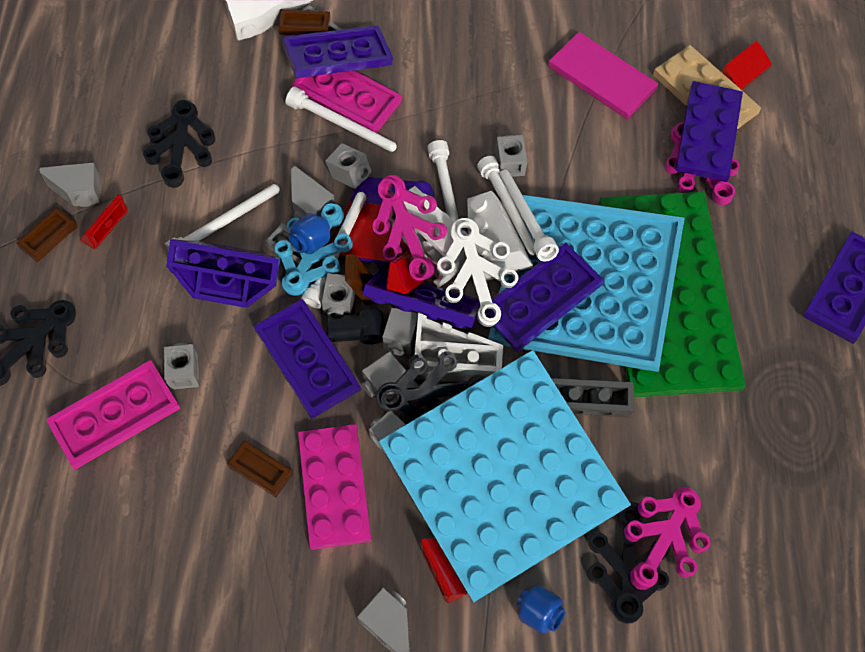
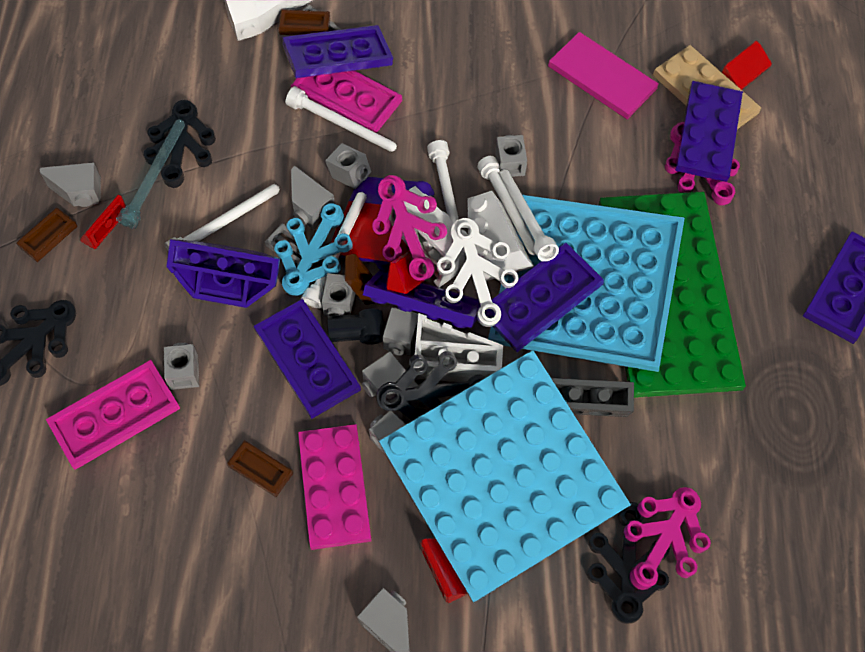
blue head [289,213,330,254] -> none
blue head [517,585,566,634] -> none
none -> clear light blue piece [116,119,185,229]

